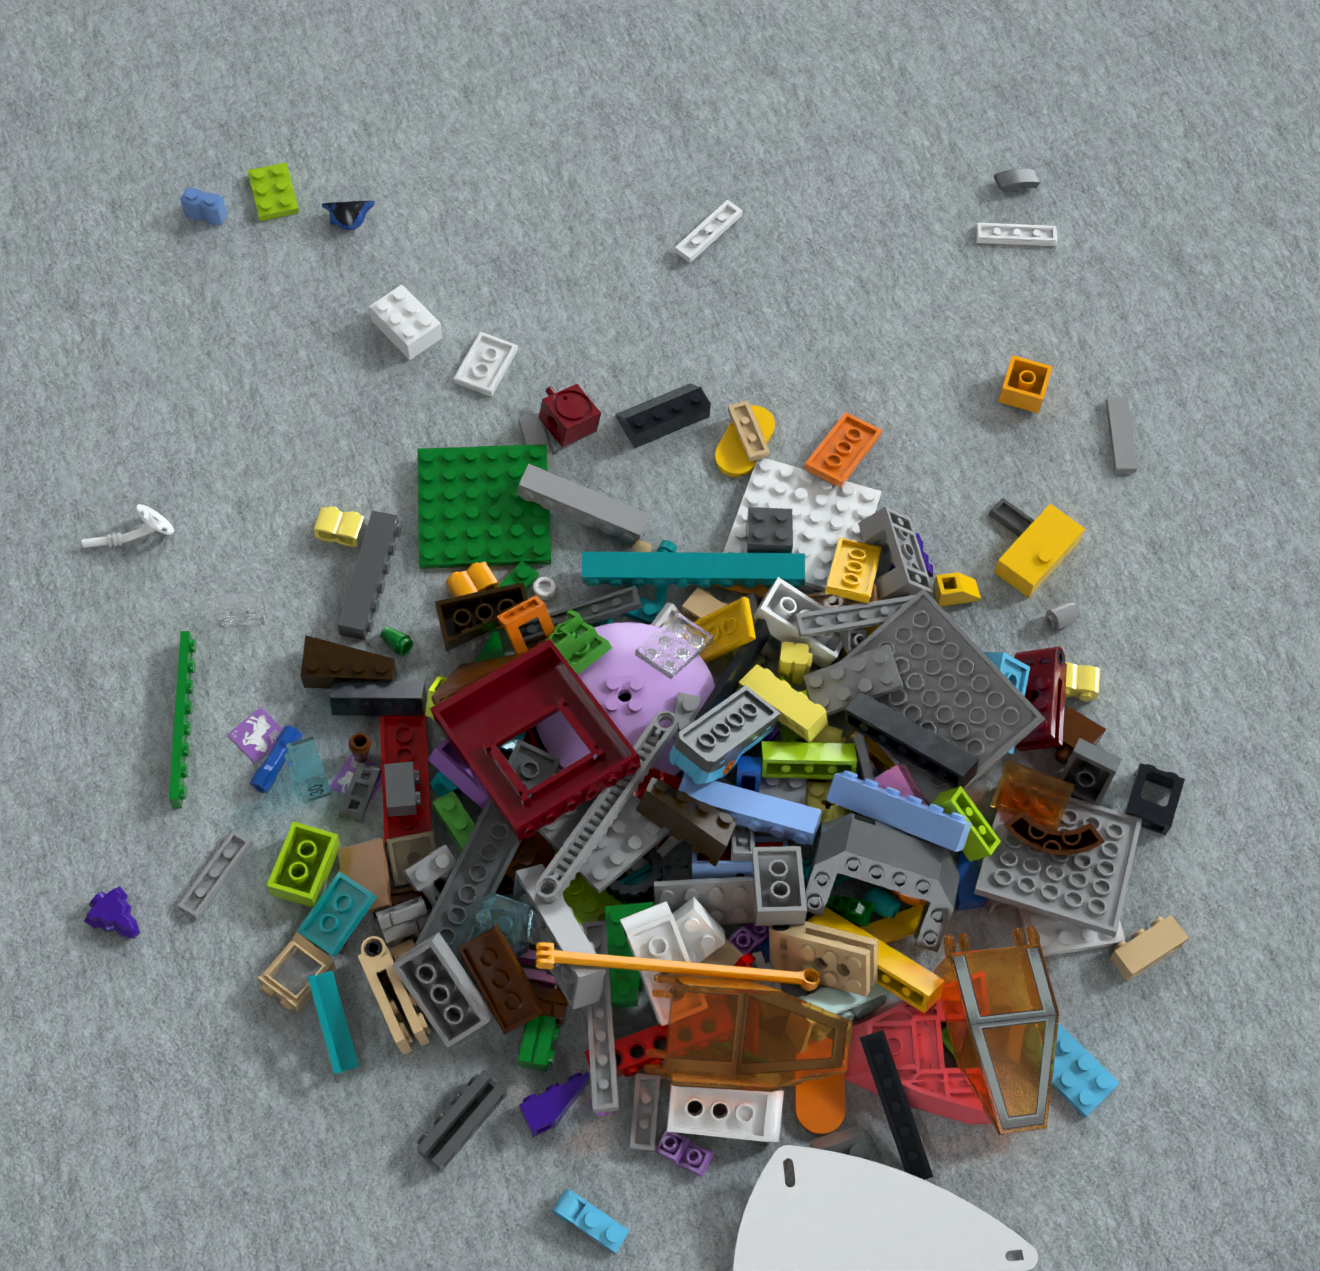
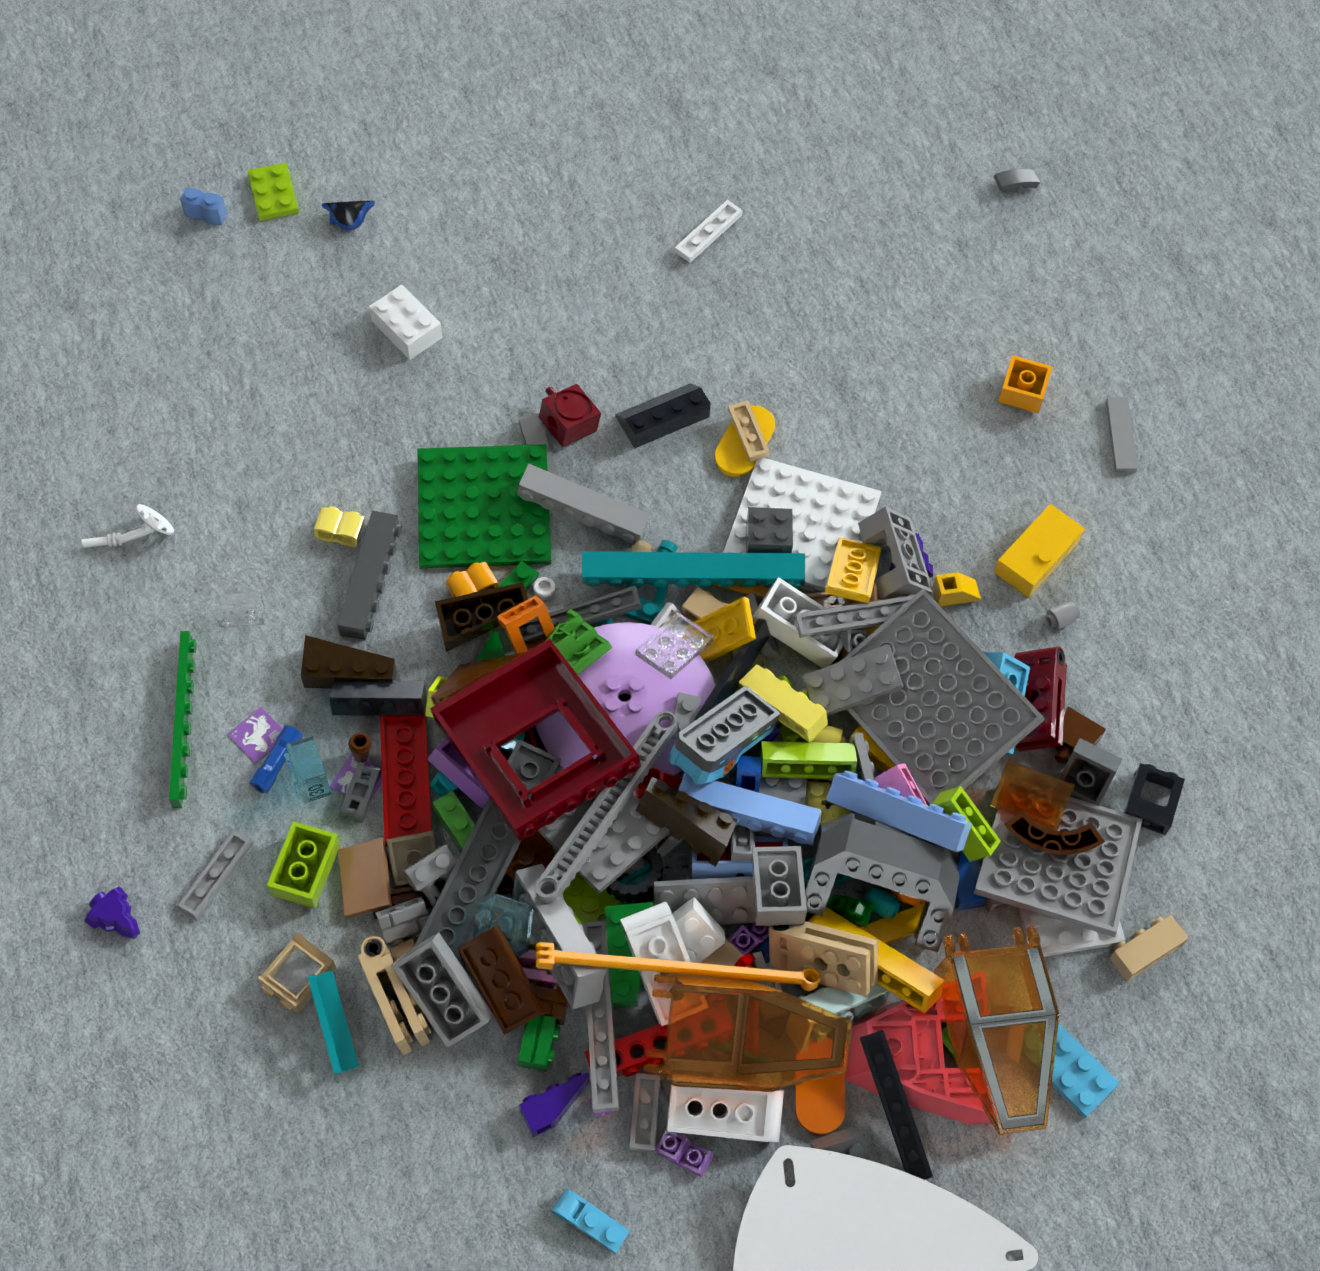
teal plate [297,871,377,957] -> none
green cone [380,626,414,656] -> none
dark grey brick [384,762,421,817] -> none
dark grey brick [417,1070,507,1172] -> none
white tile [453,332,518,397] -> none
light yellow brick [777,641,813,684] -> none
orange plate [804,412,882,488] -> none
black brick [844,692,979,789] -> none
white tile [976,223,1057,246] -> none
dark grey tile [989,498,1034,537] -> none
light yellow brick [1065,662,1100,702] -> none

